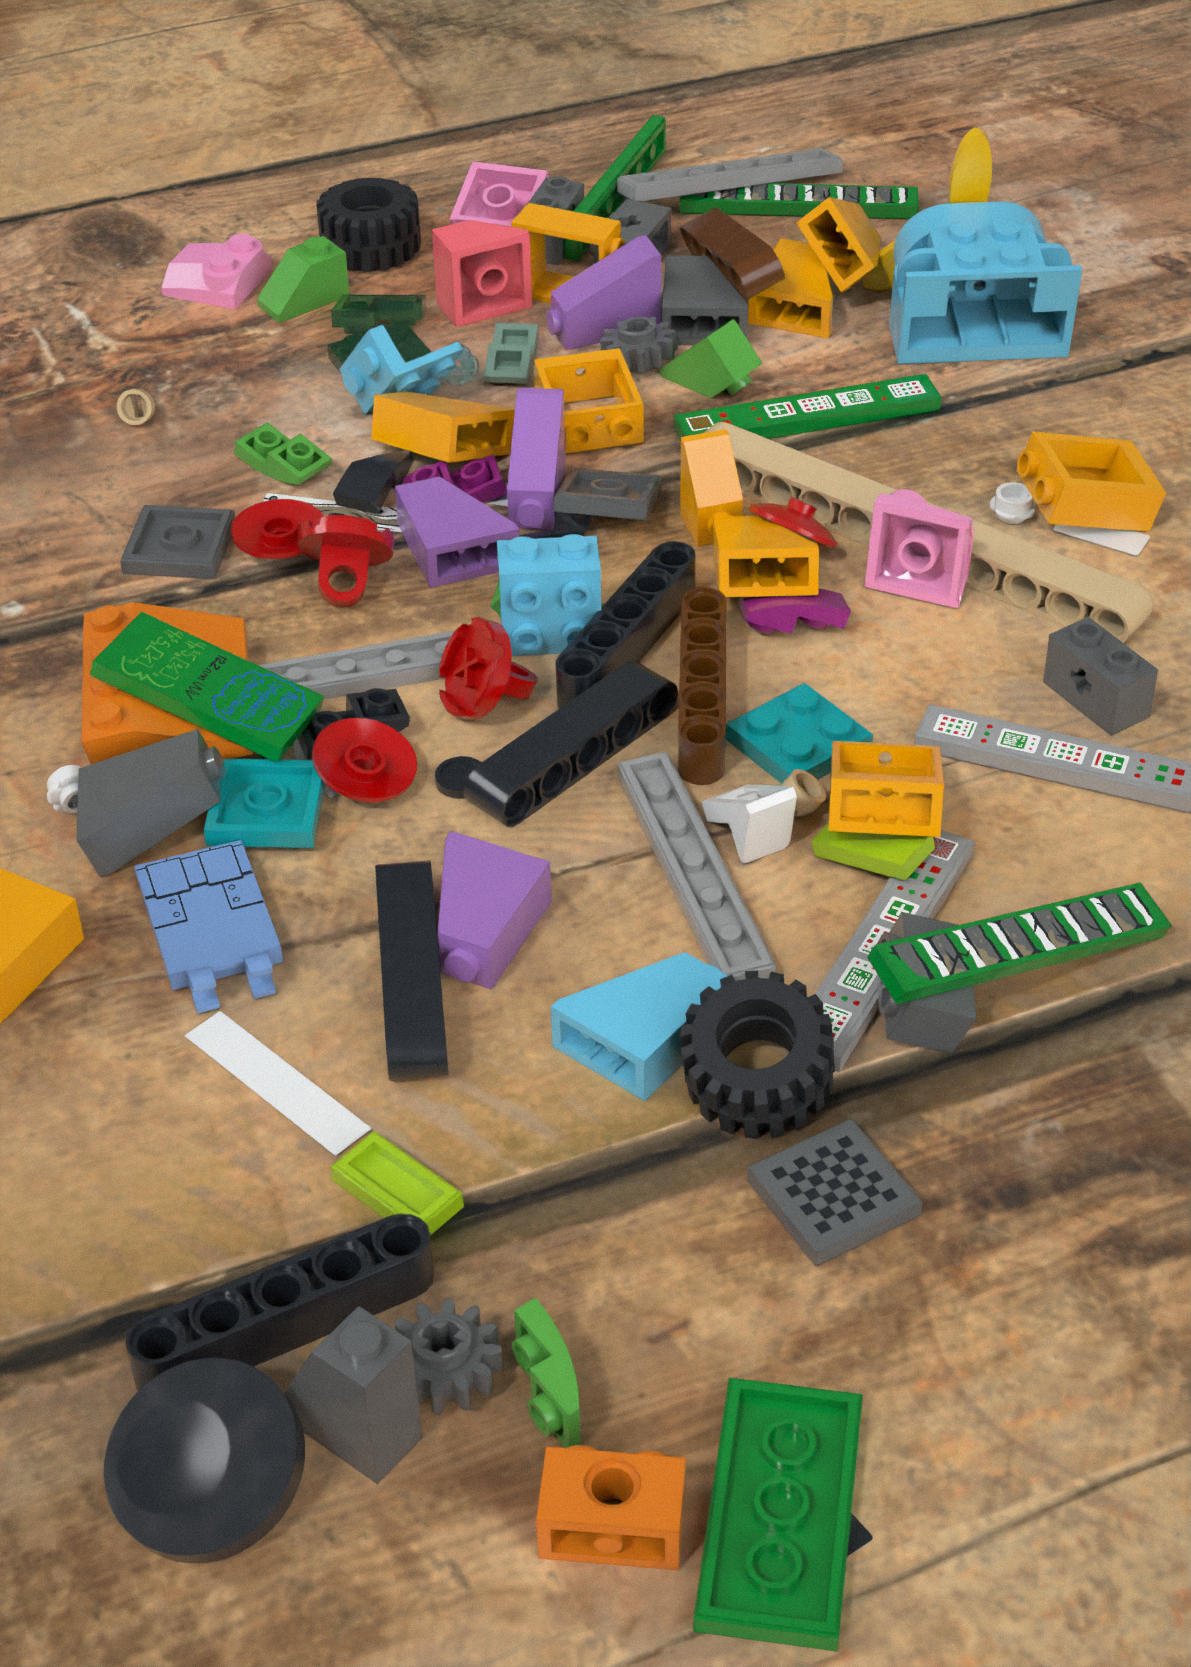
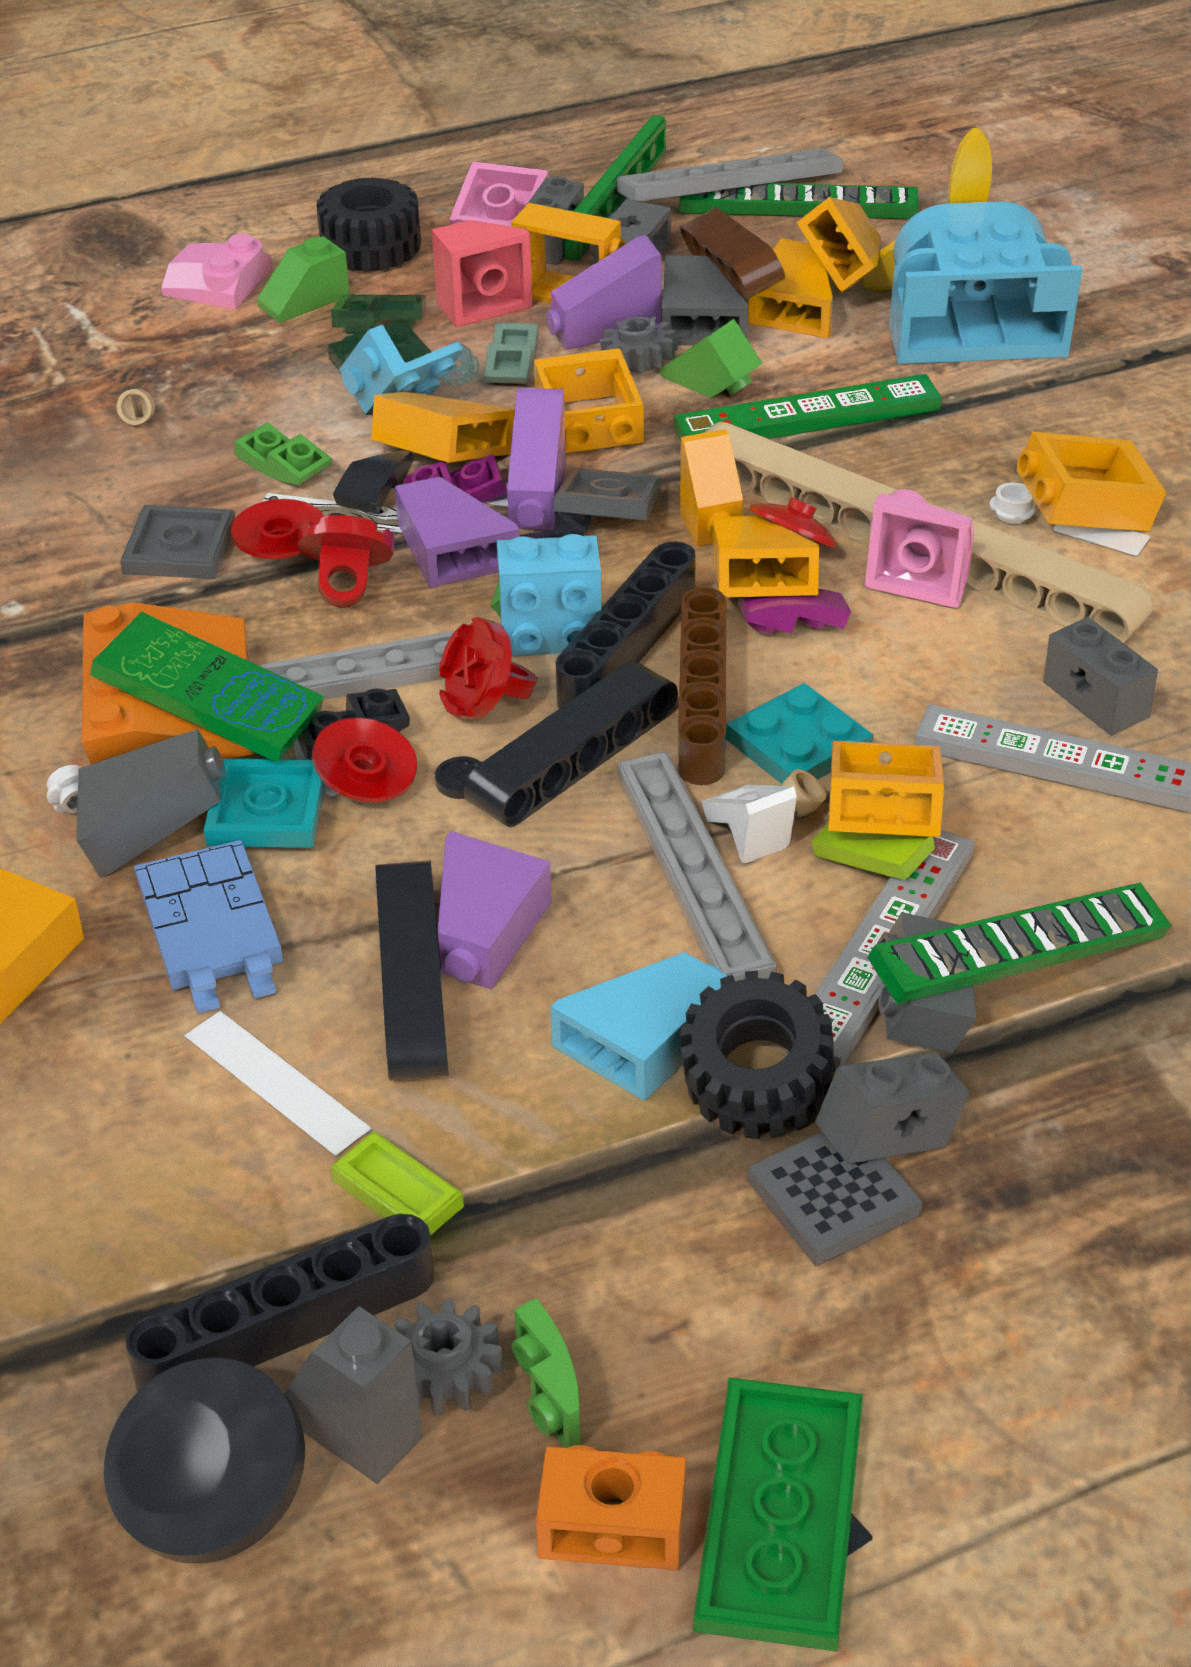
none -> dark grey brick [815,1052,970,1164]

